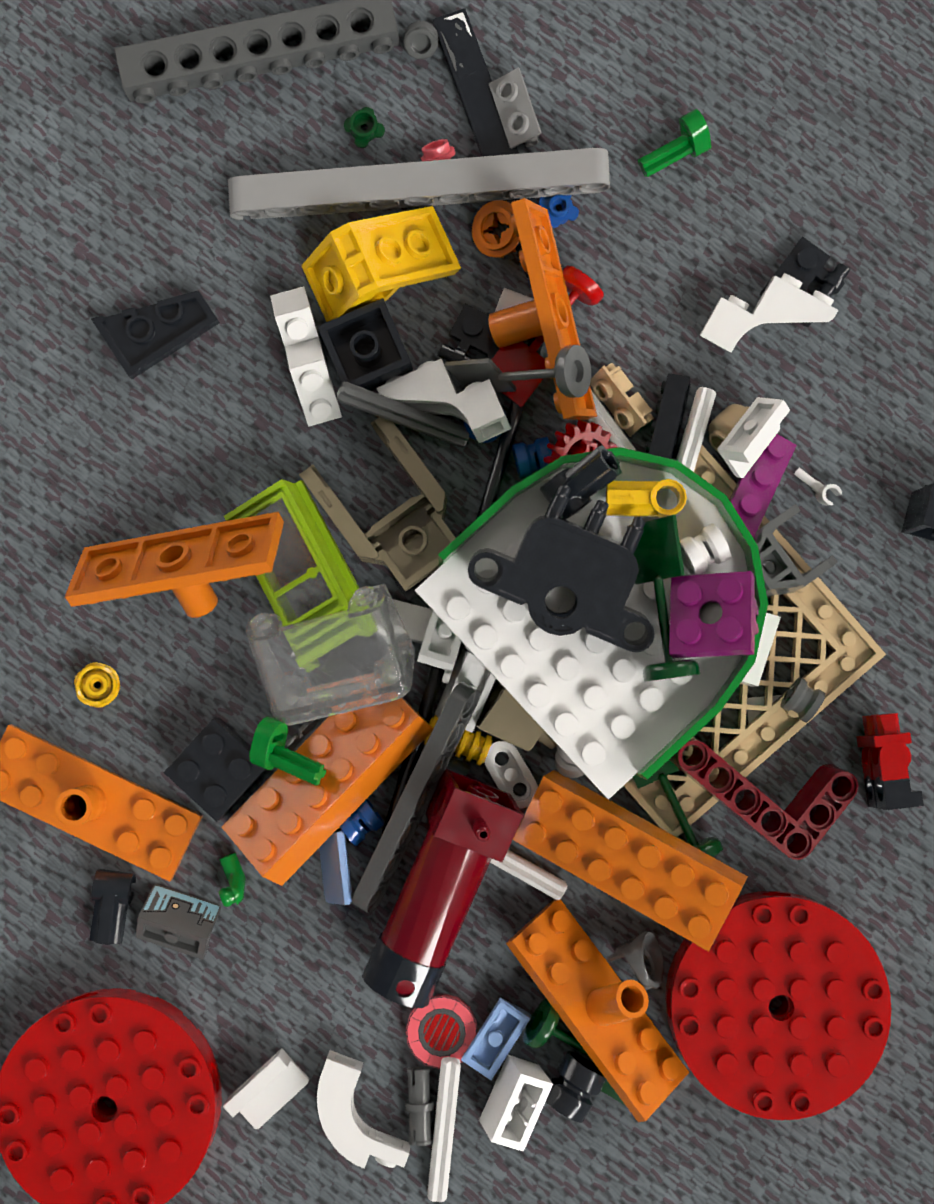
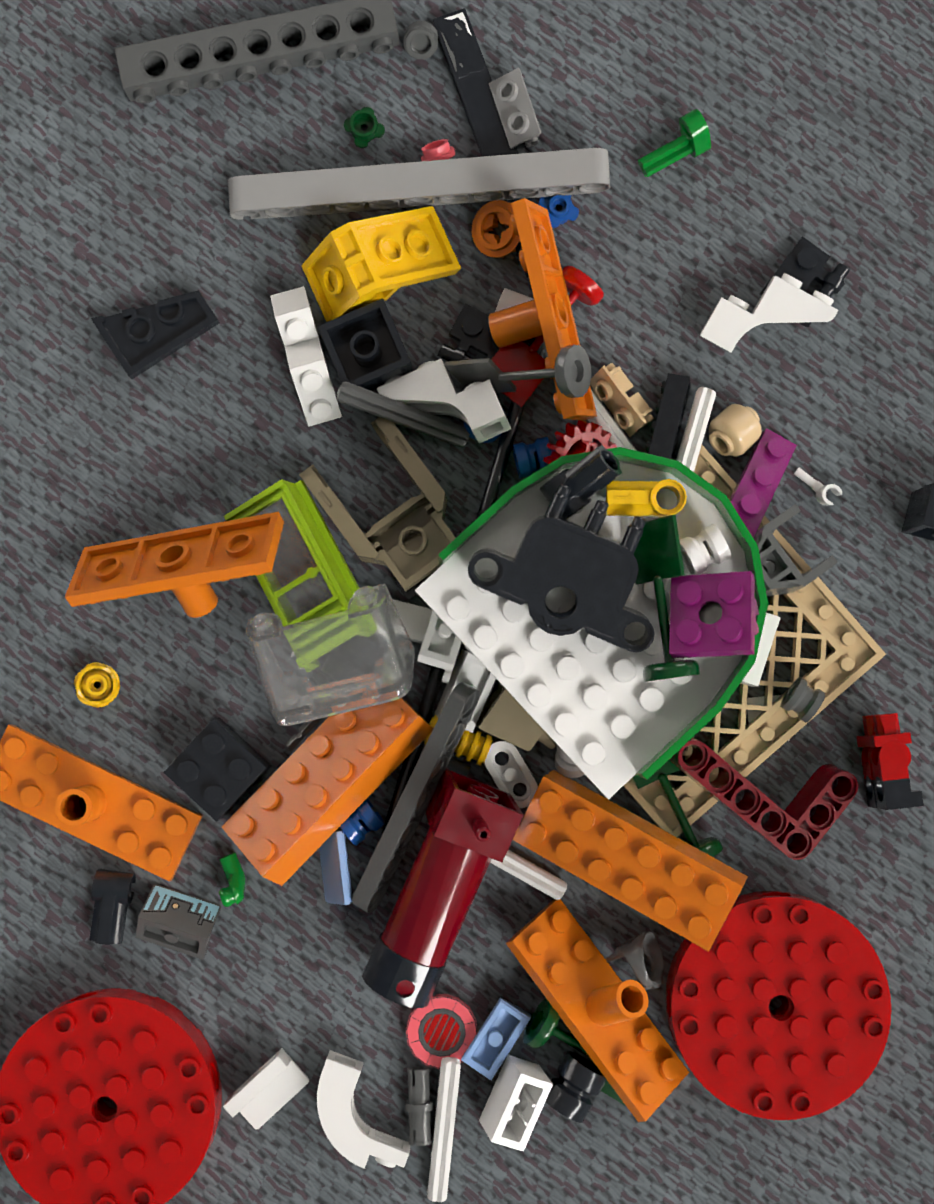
green piece [249,716,326,785] -> none
white panel [717,397,790,478] -> none

